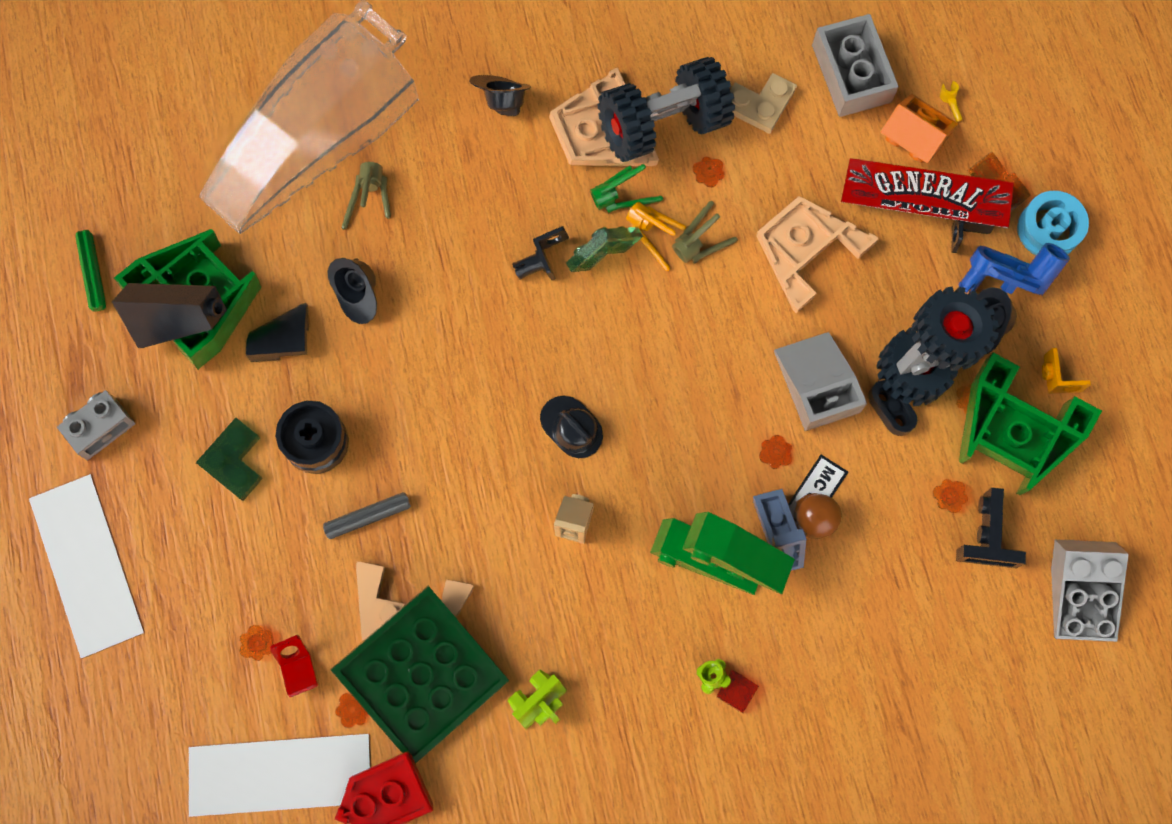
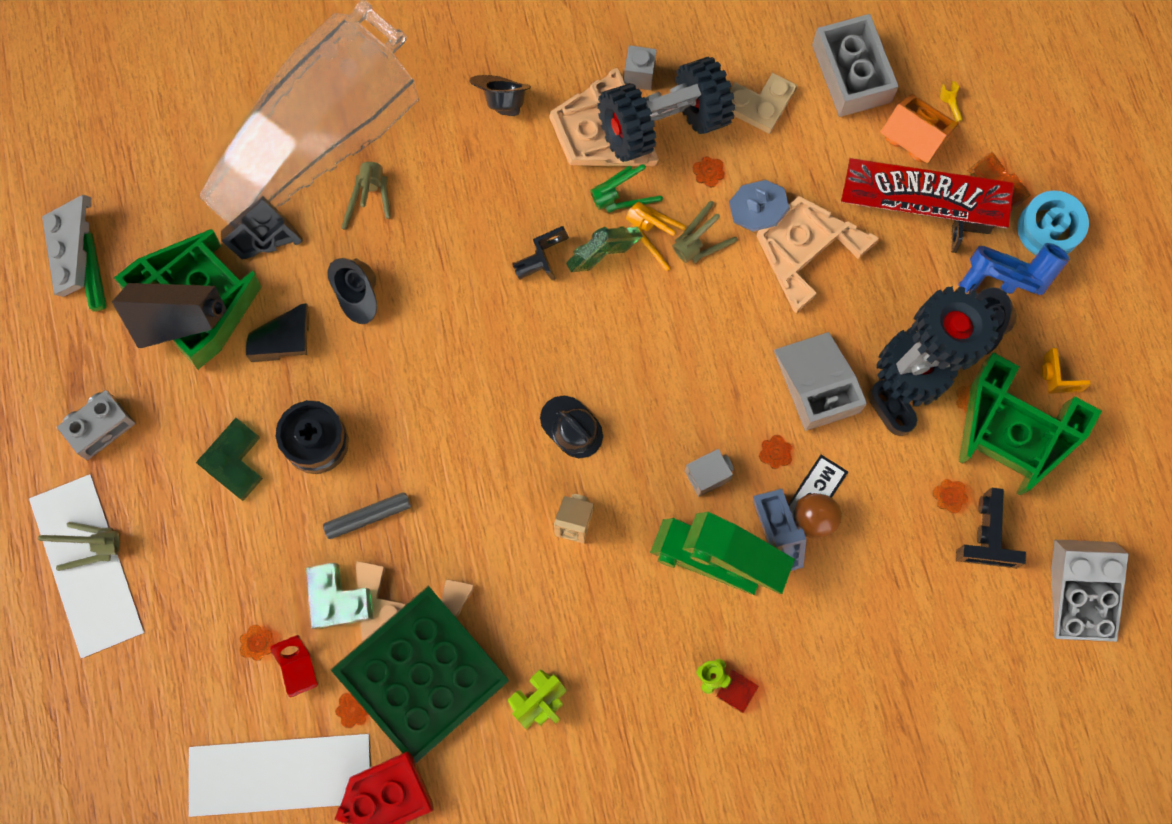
none -> olive plant [38,522,120,571]
none -> light grey wing [42,195,92,297]
none -> black slope [221,195,303,260]
none -> clear green plate [306,563,373,629]
none -> light grey brick [624,45,657,90]
none -> light grey brick [684,449,734,497]
none -> sand blue piece [729,180,789,232]

